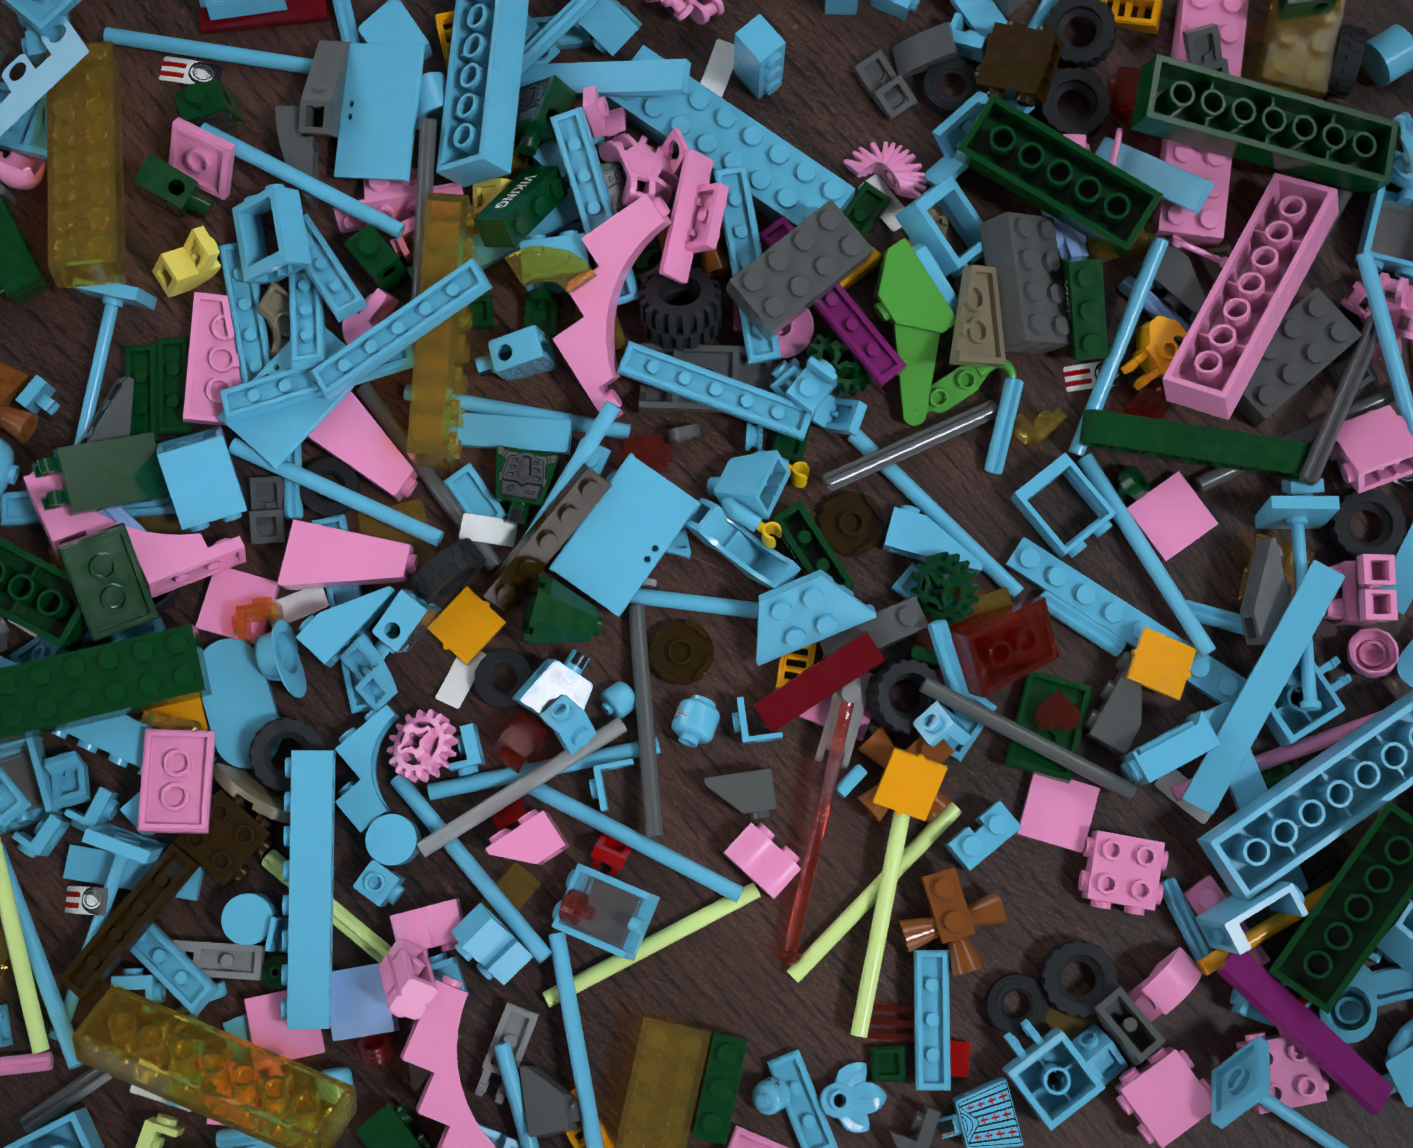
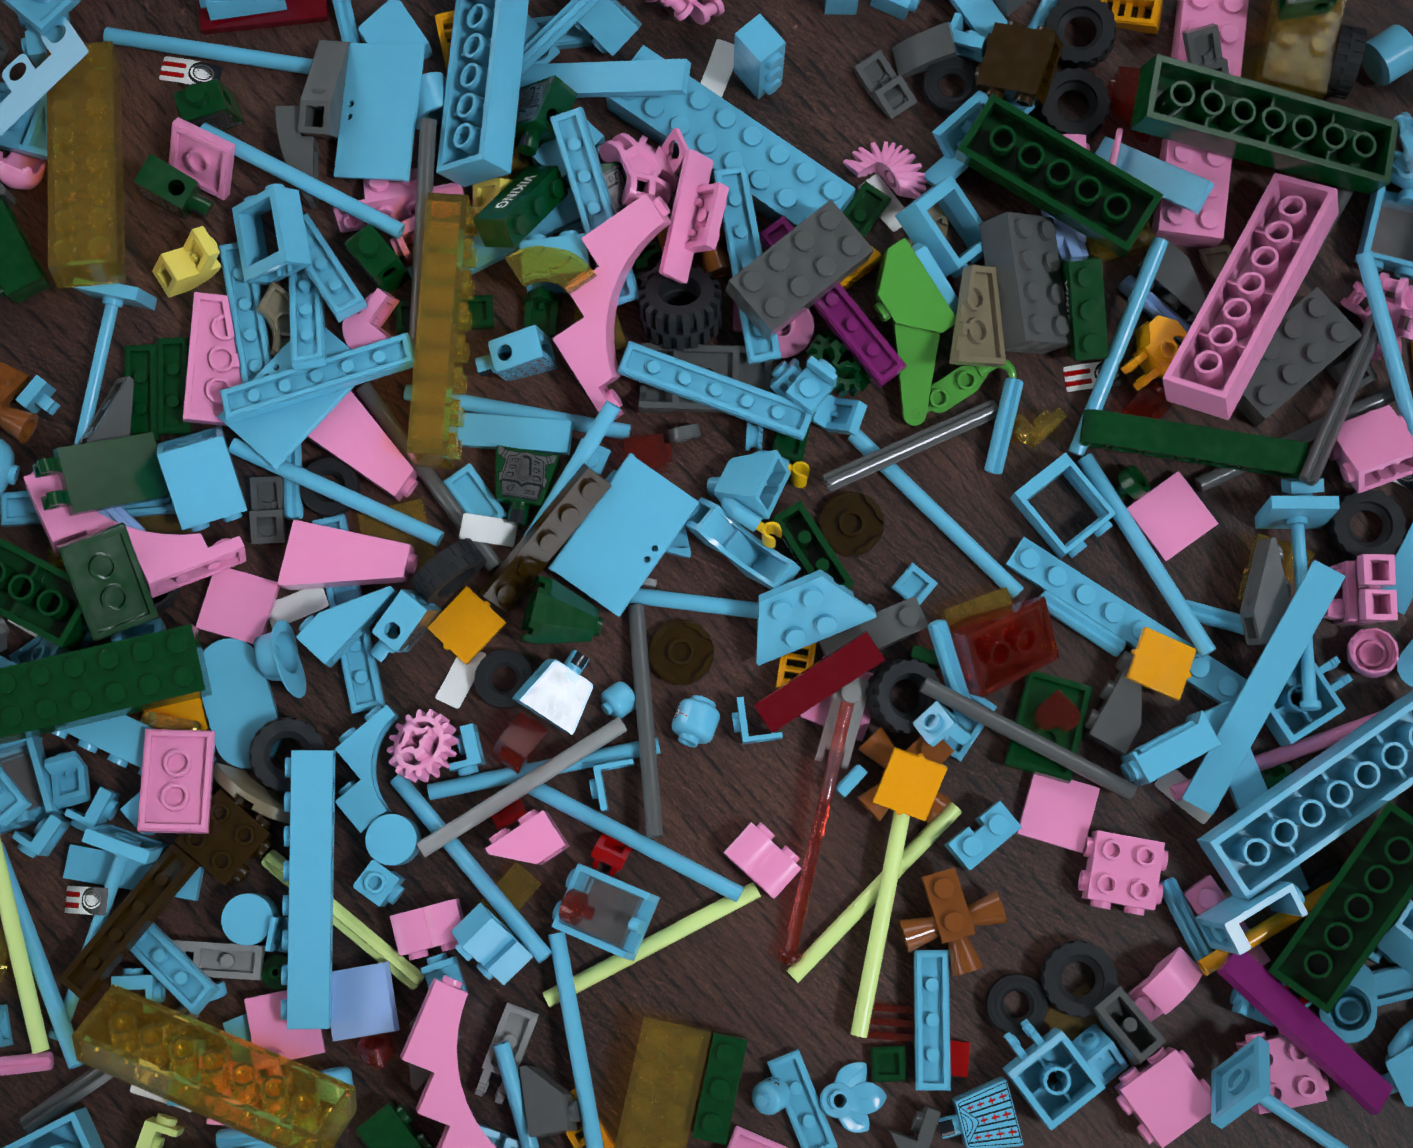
clear orange bracket [232,597,284,643] -> none
medium azure tile [311,258,493,400] -> none
medium azure slope [339,634,398,713] -> none
bright pink brick [378,938,438,1020] -> none
medium azure bracket [540,695,597,755] -> none
bright pink bracket [583,85,626,138] -> none
dark grey slope [704,768,777,820] -> none
medium azure slope [882,505,983,576] -> none
dark green gear [911,551,980,625] -> none
bright pink hinge [1169,235,1229,269] -> none

